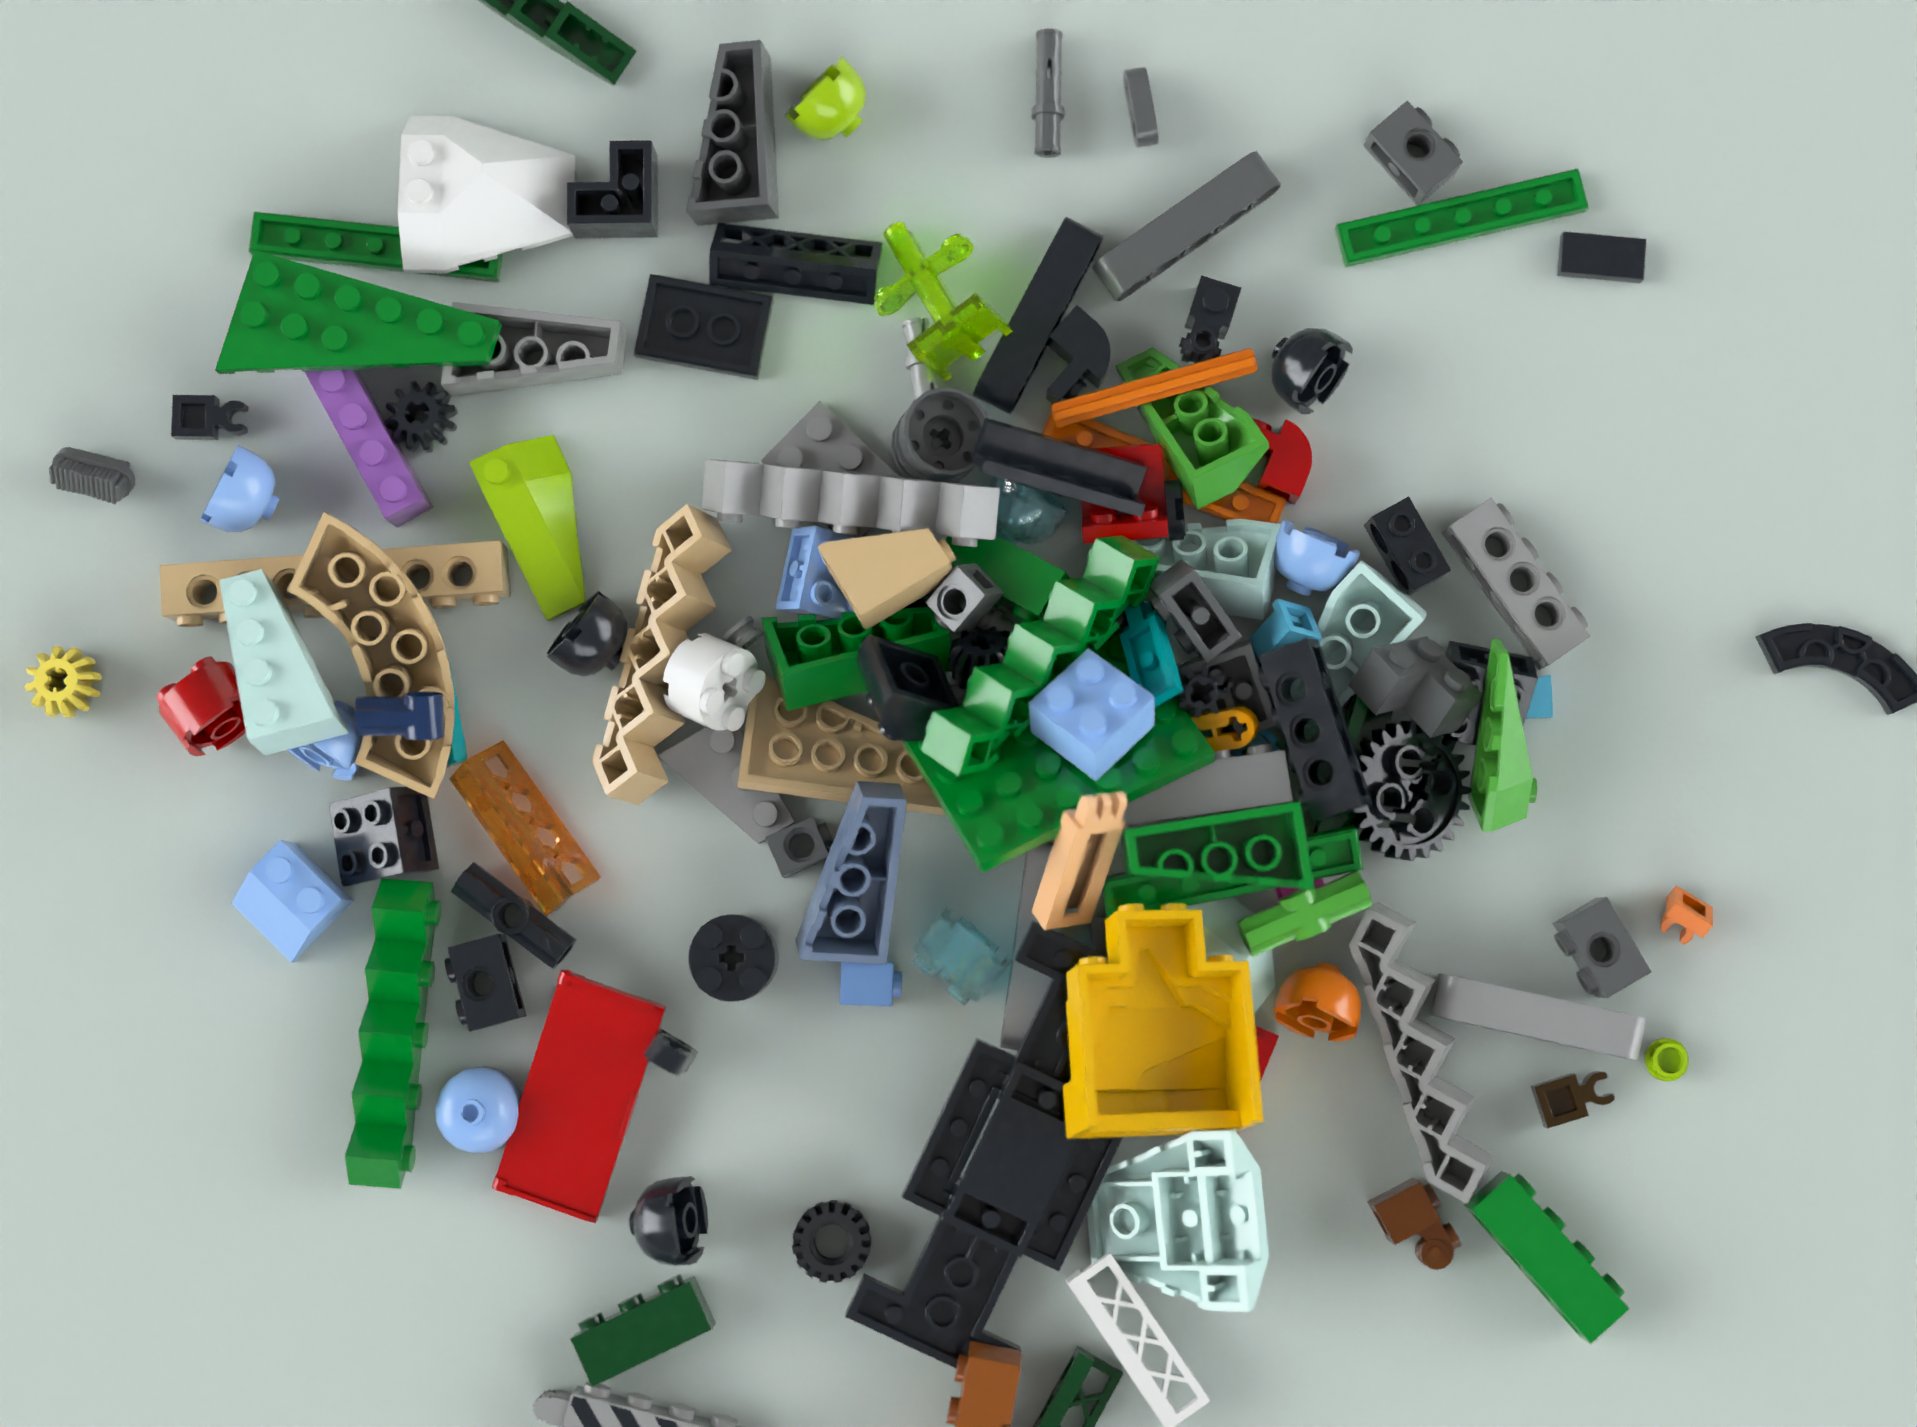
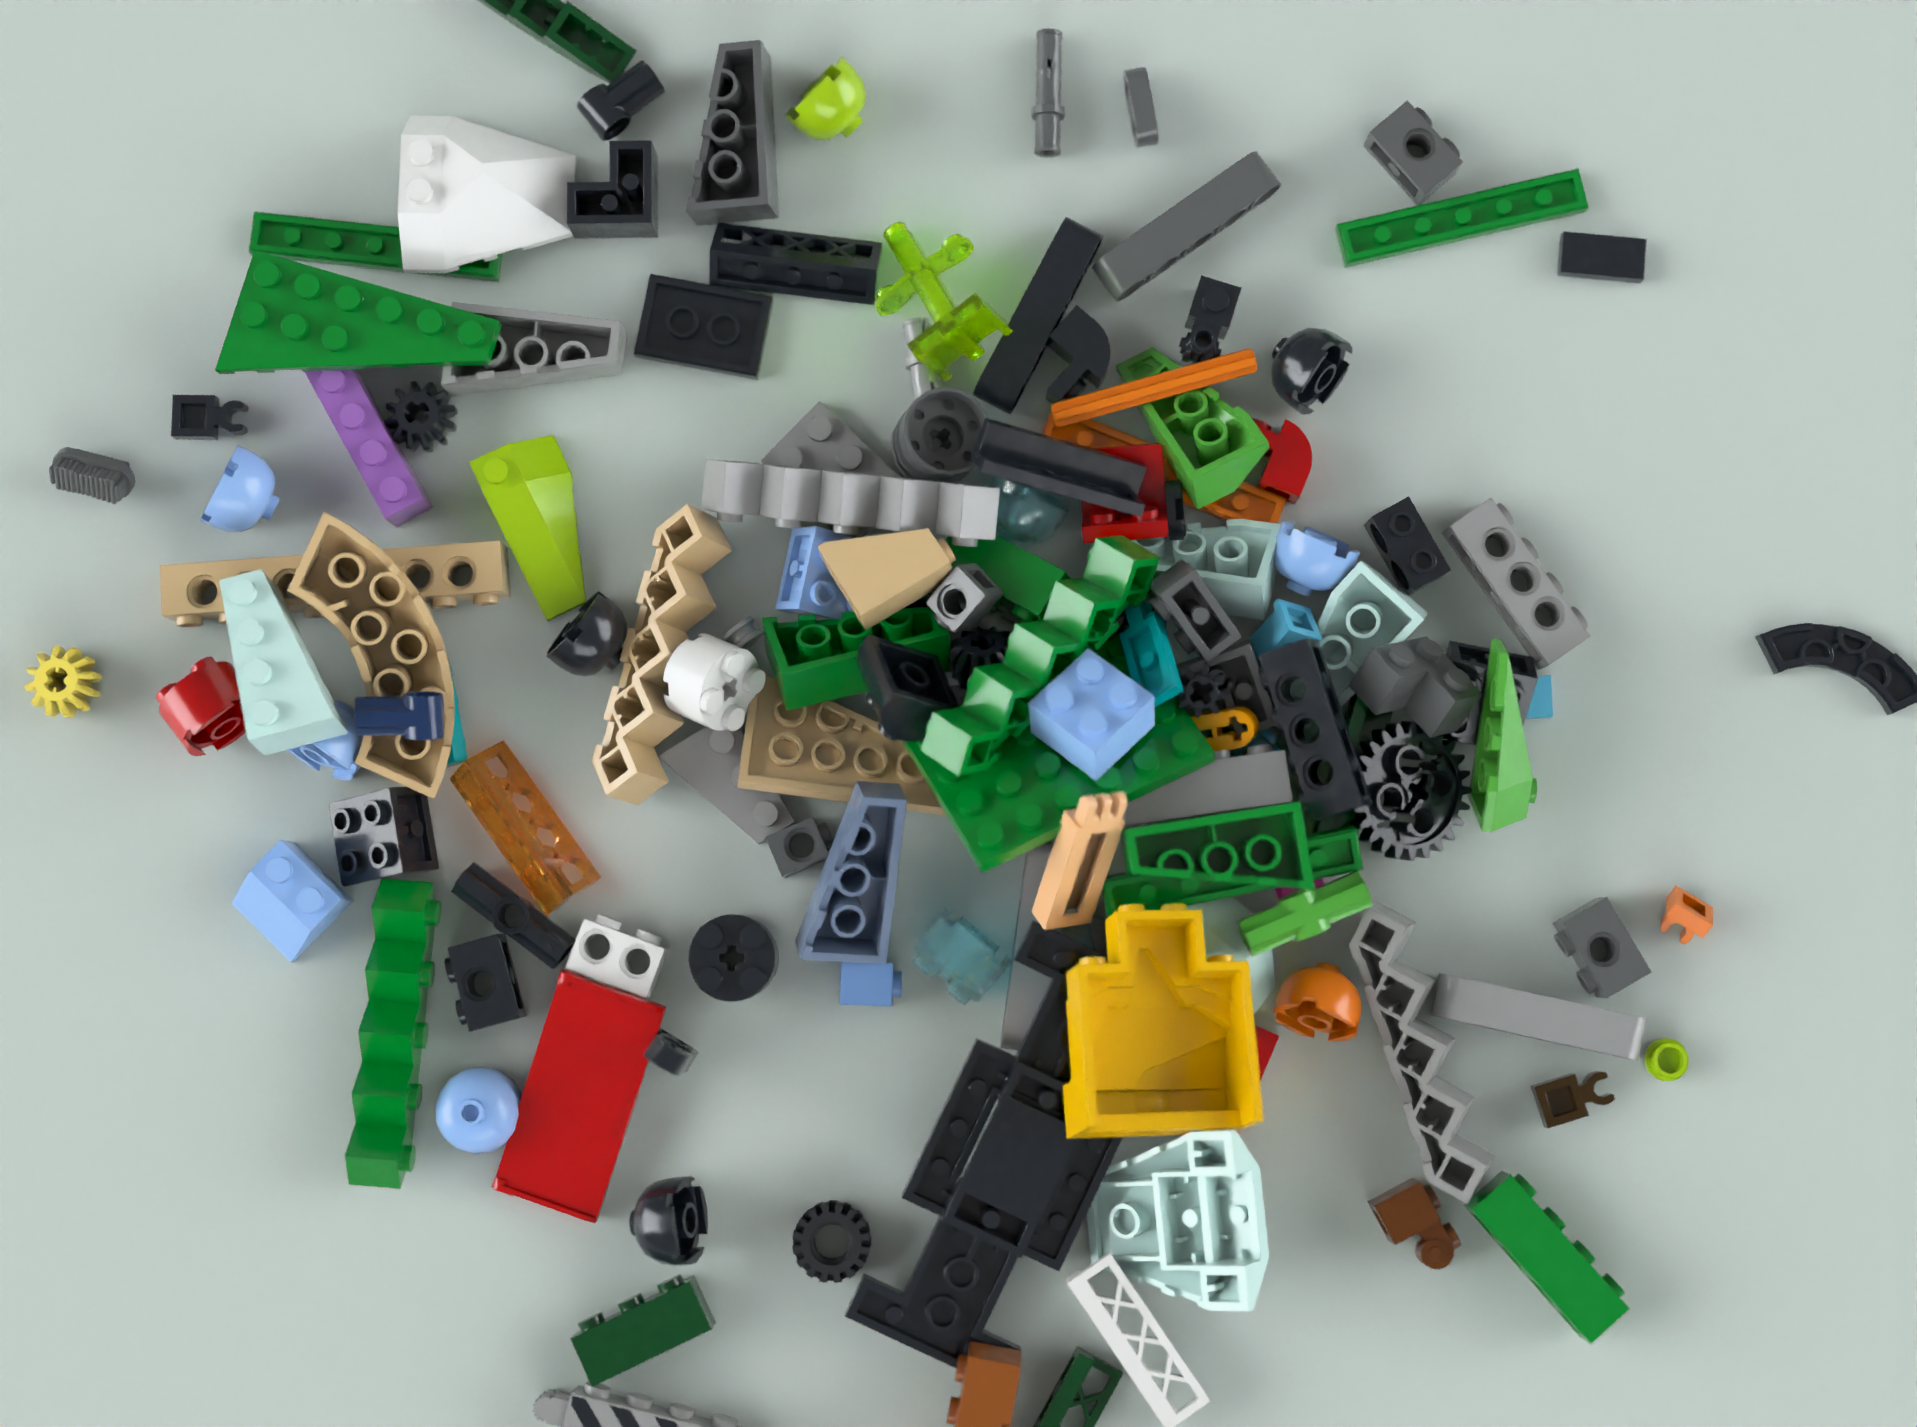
none -> white brick [565,914,669,998]
none -> black piece [577,60,665,141]

